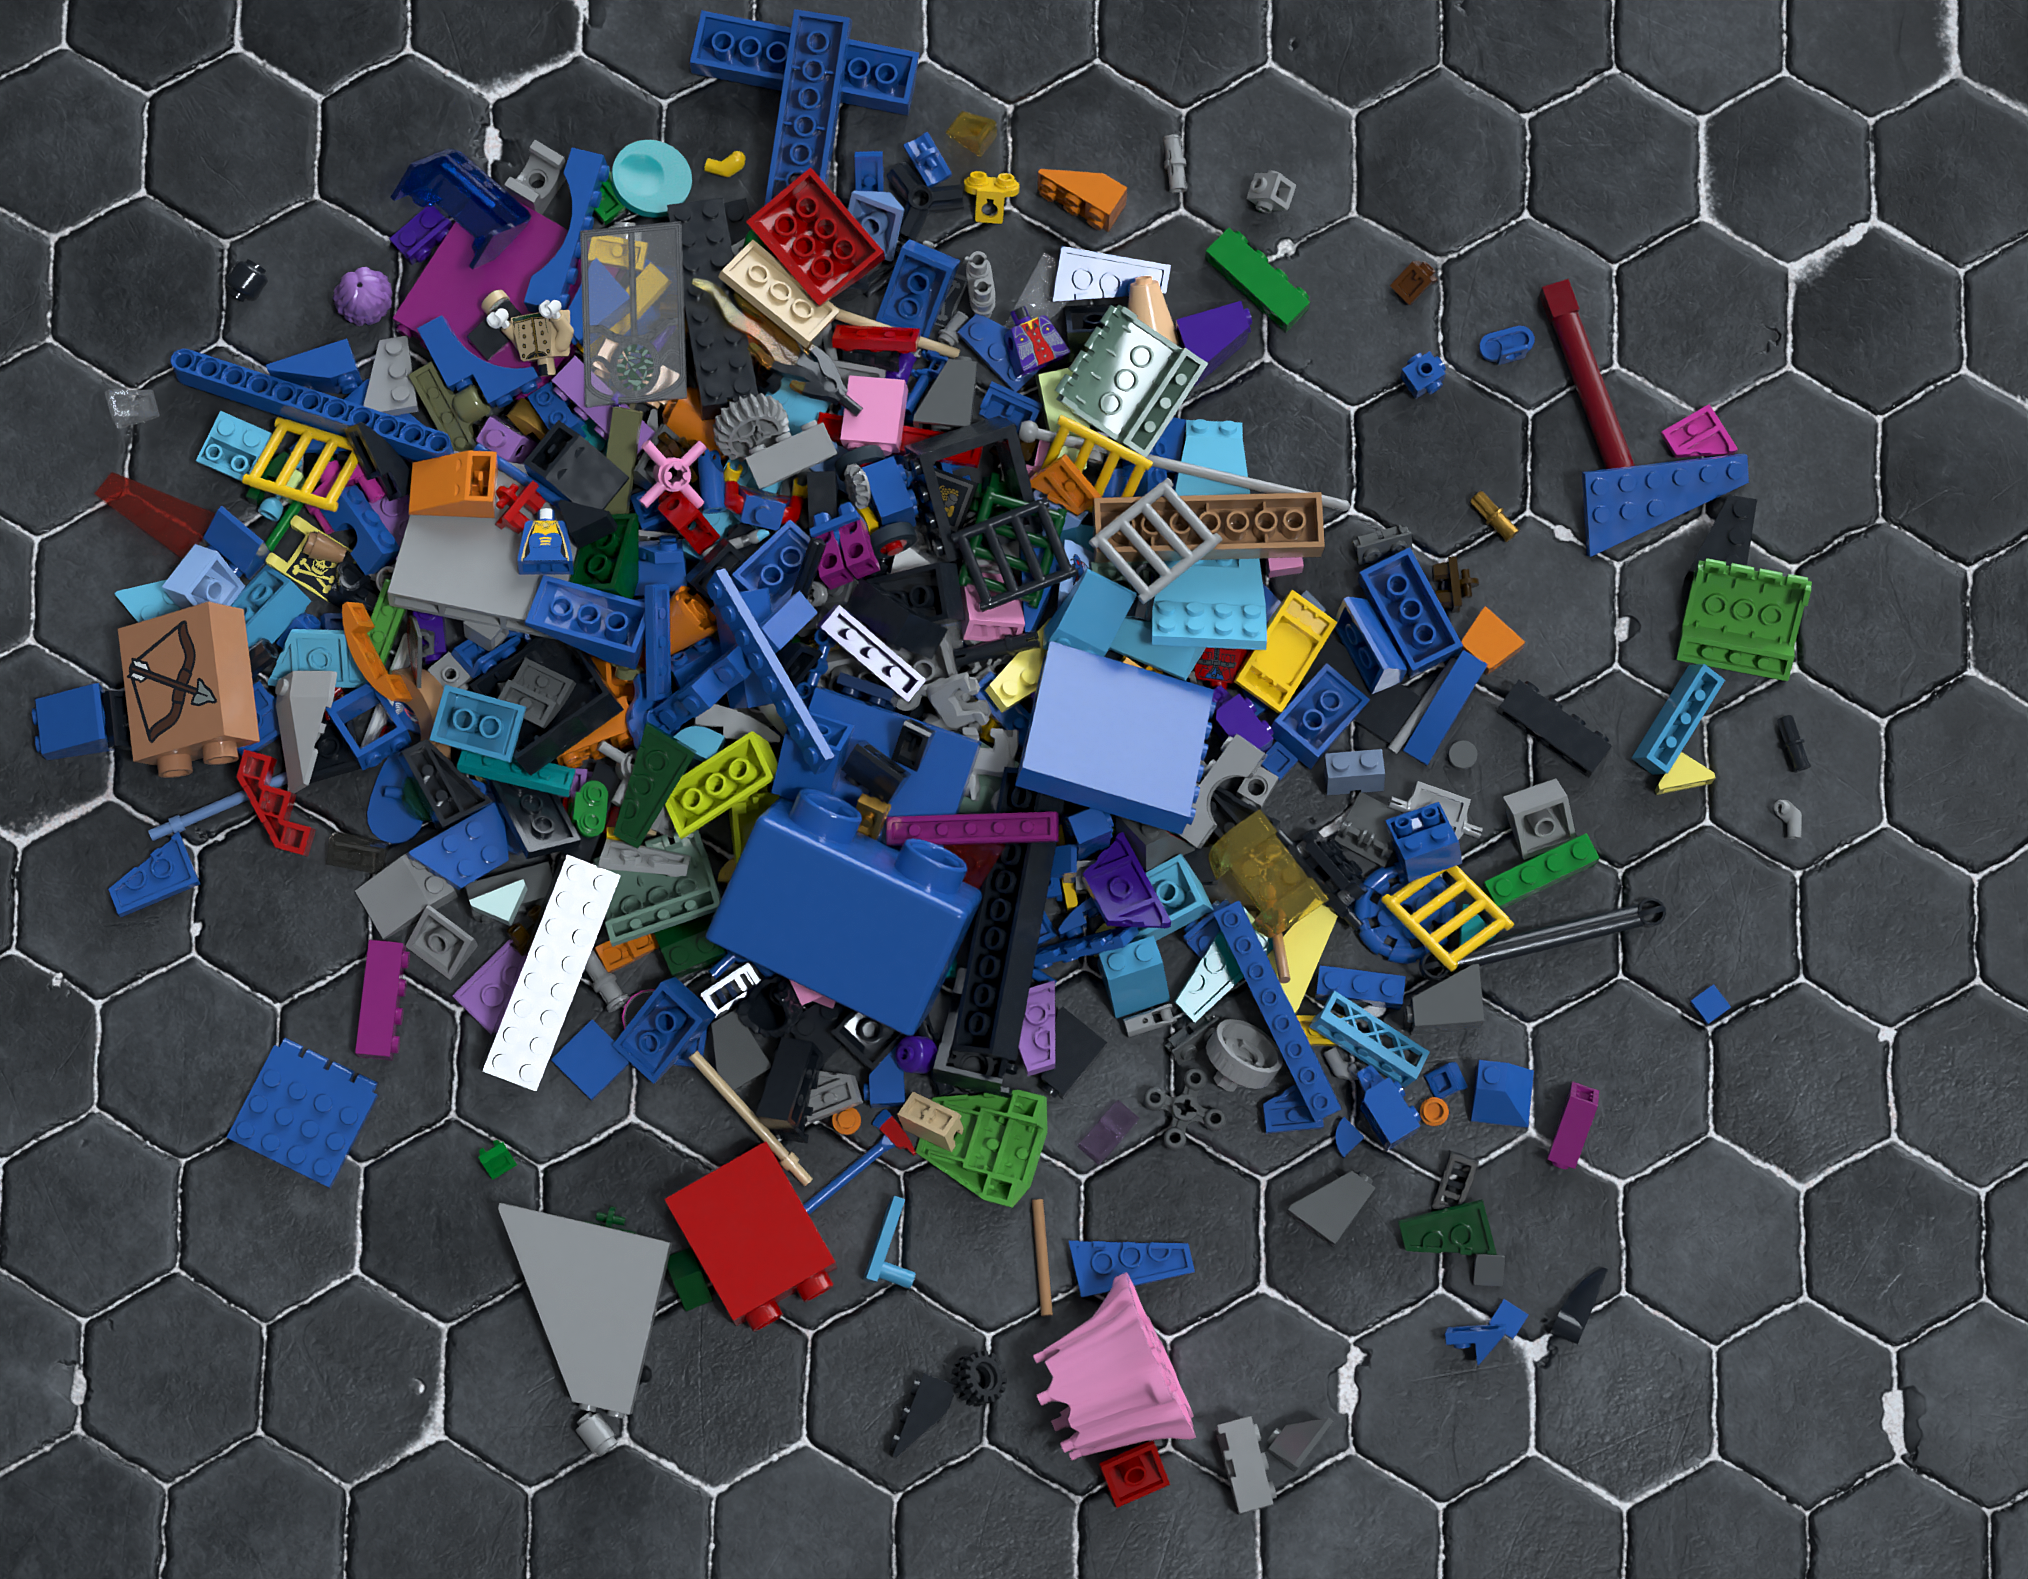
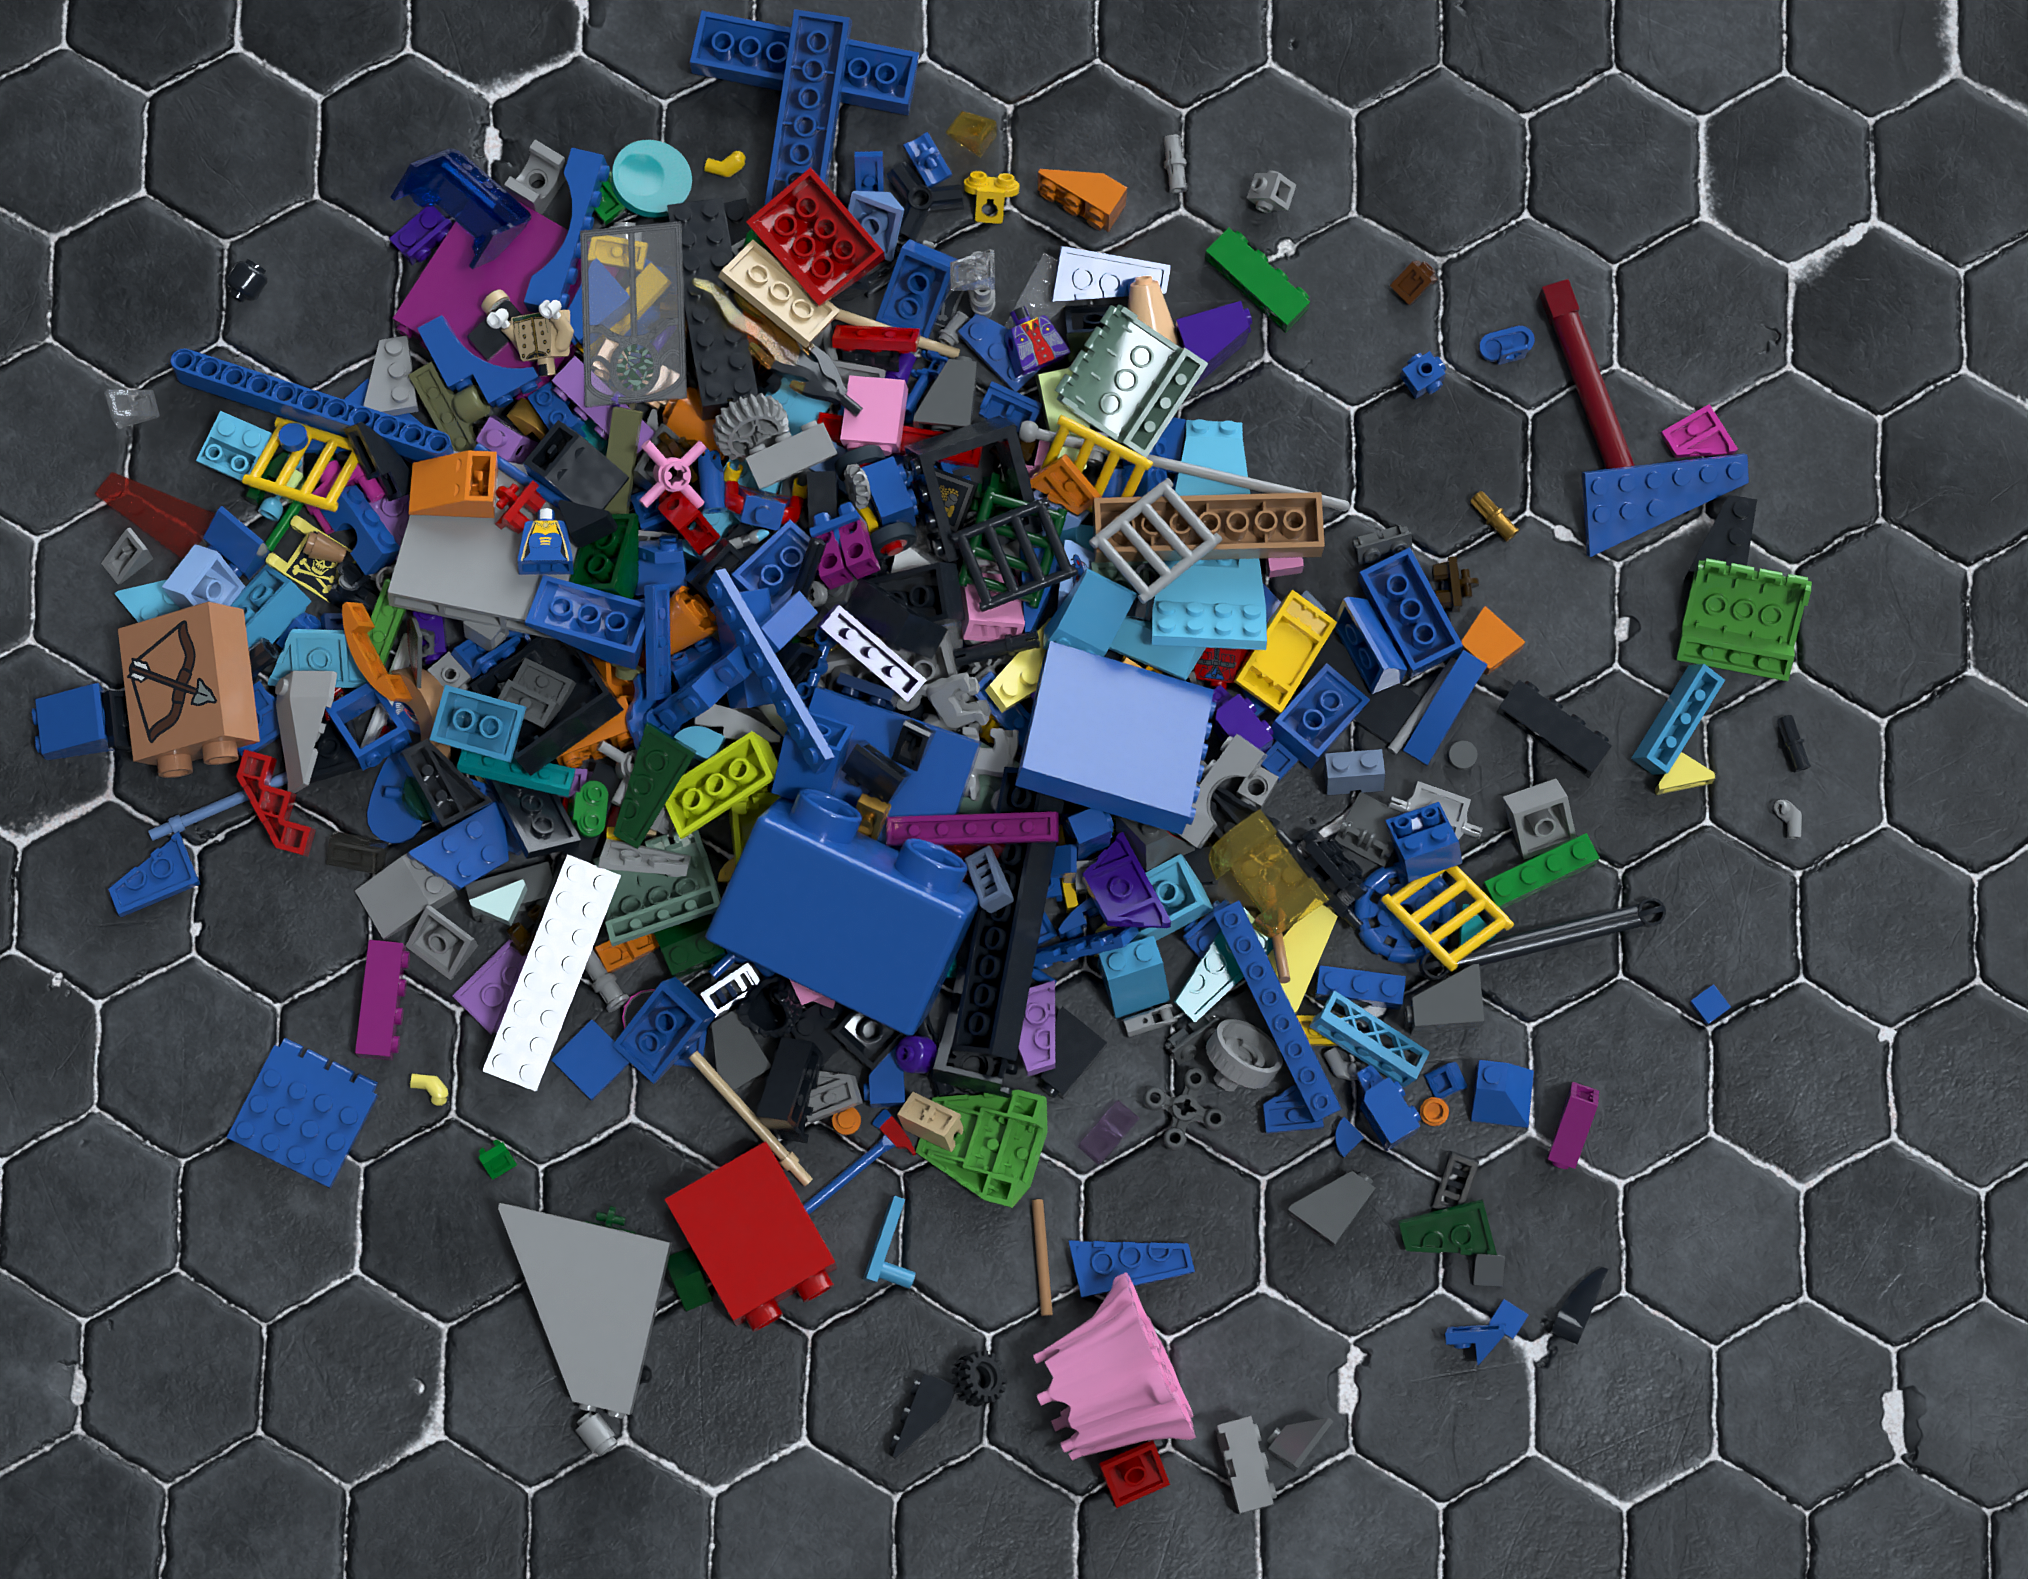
blue slope [266,339,363,394] -> none
medium lavender hair [333,267,392,326] -> none
none -> light grey slope [101,528,154,584]
none -> blue tile [279,423,308,452]
none -> light yellow arm [411,1074,448,1106]
none -> clear slope [950,249,995,291]
none -> sand blue slope [964,845,1014,913]

